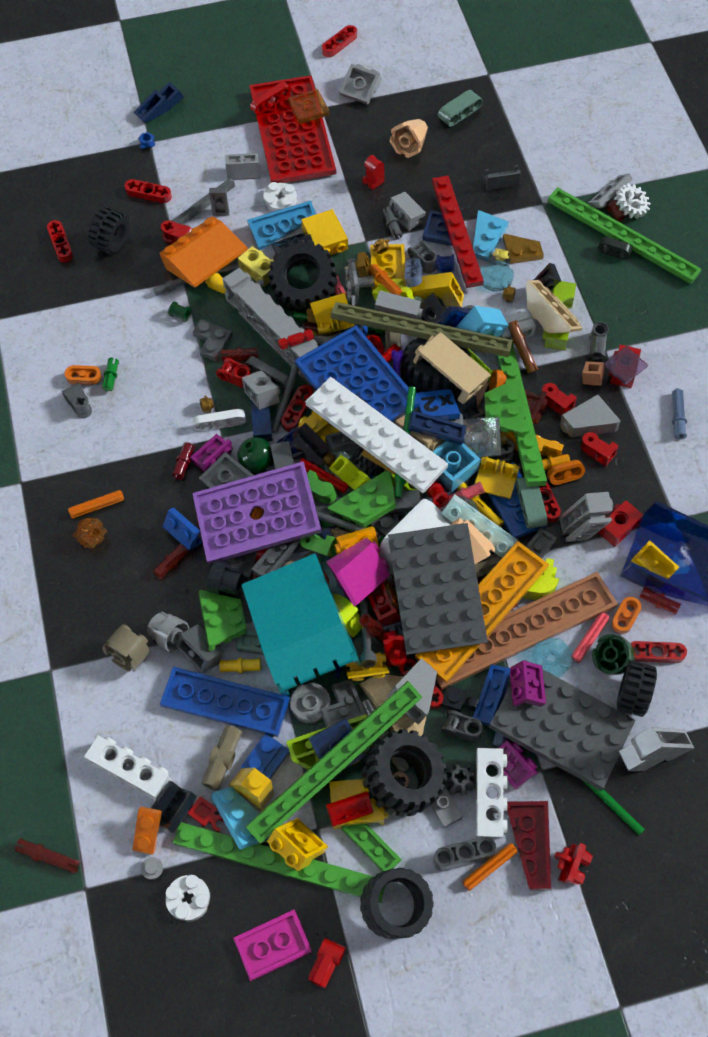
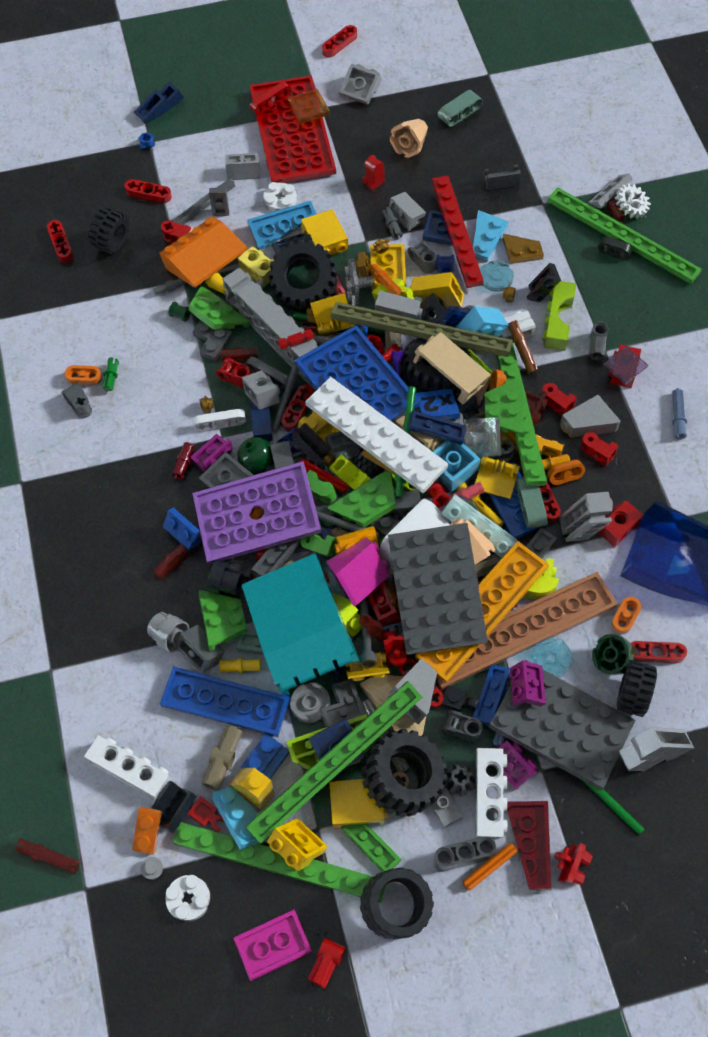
orange axle [68,490,124,518] -> none
clear orange brick [72,518,107,548] -> none
dark tan brick [102,624,150,672] -> none
red plate [326,791,374,827] -> none
sand blue beam [405,258,422,287] -> none
light yellow plate [492,248,509,261] -> none
tan wedge [526,280,583,333] -> none
coral axle [571,612,609,663] -> none
nougat plate [582,362,605,385] -> none
yellow hinge [631,540,679,587] -> none
clear red pin [639,586,681,615] -> none
none -> bright green wing [189,285,250,330]

